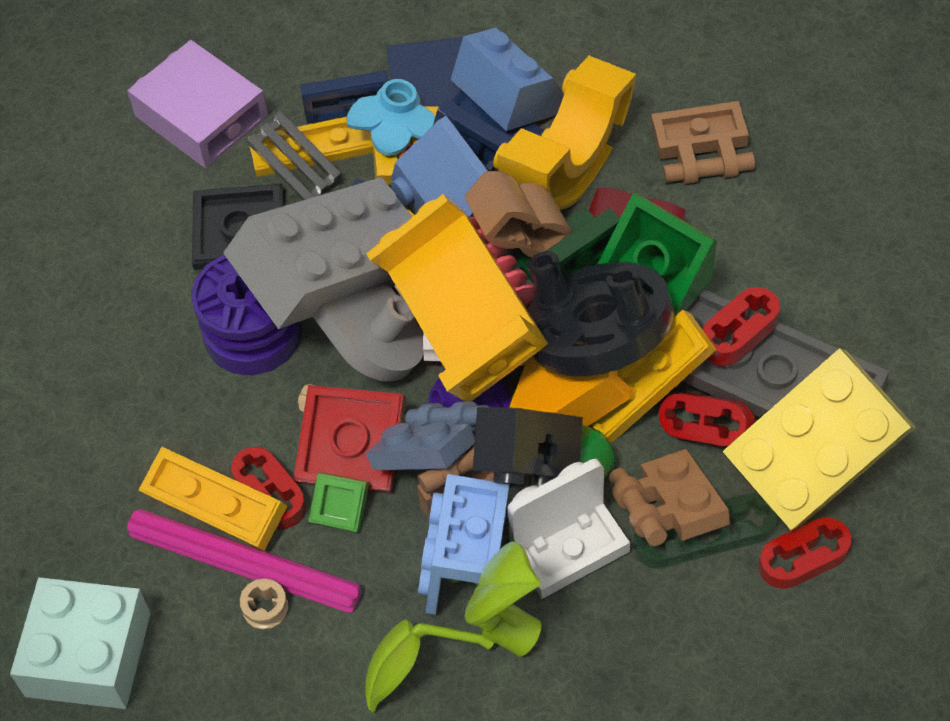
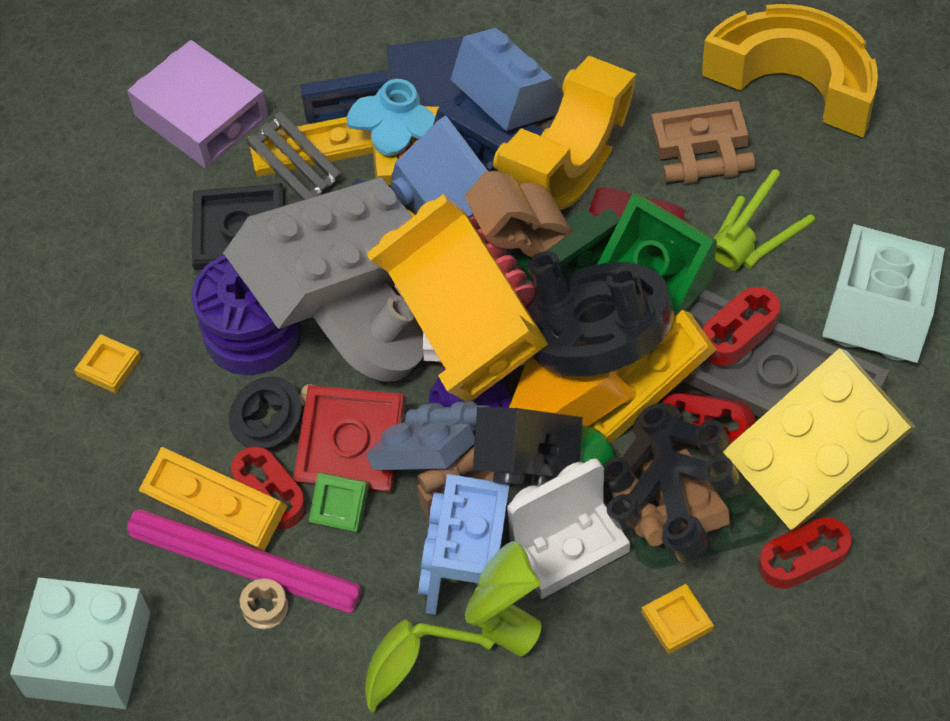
none -> yellow tile [74,334,142,393]
none -> black gear [229,377,305,451]
none -> black plant [603,403,739,562]
none -> yellow tile [641,584,714,655]
none -> yellow brick [702,4,878,138]
none -> lime plant [714,169,815,271]
none -> light aqua slope [822,224,945,363]

